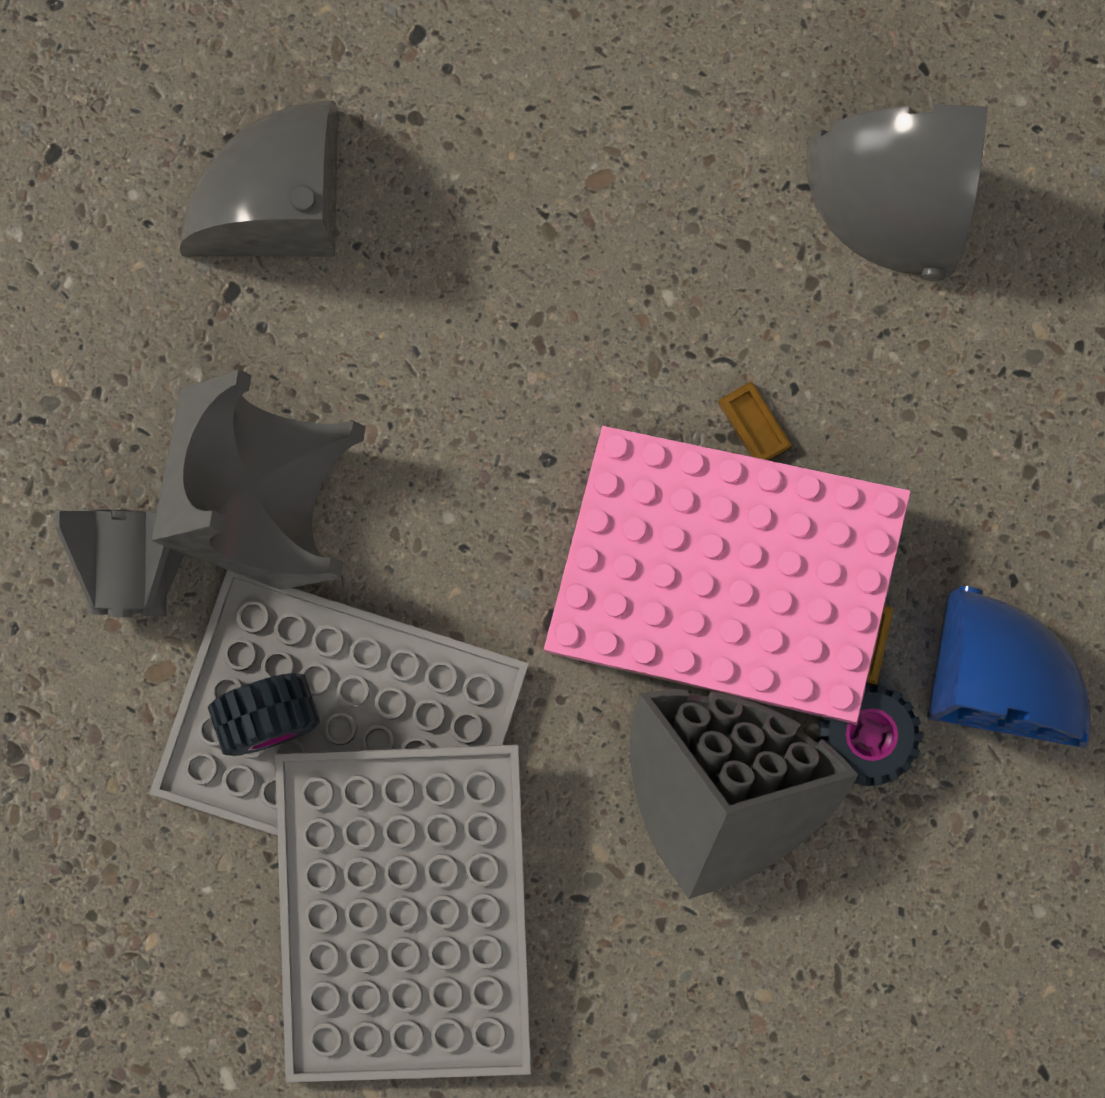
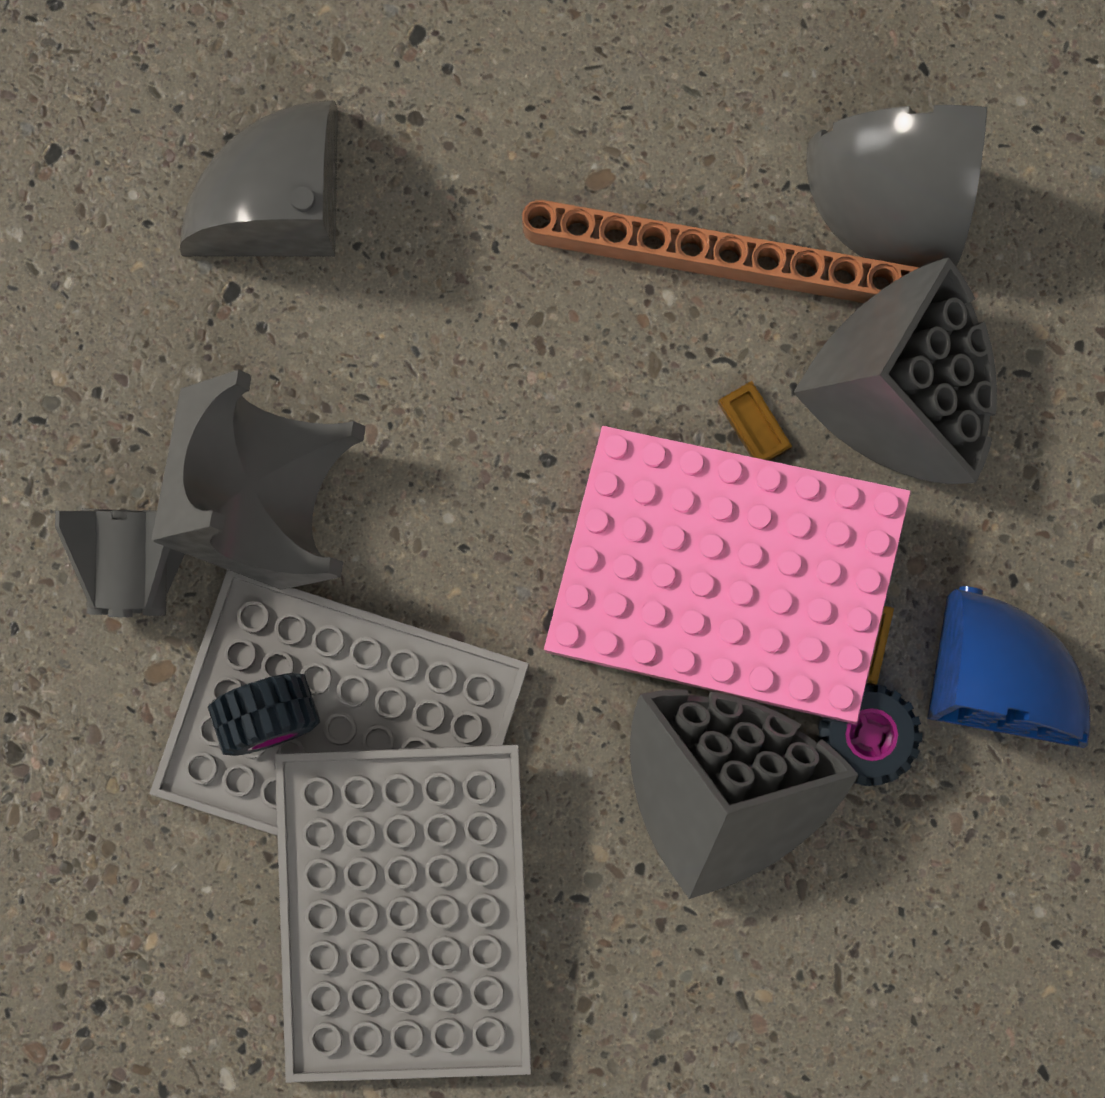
none -> nougat beam [522,200,919,303]
none -> dark grey brick [793,258,997,484]

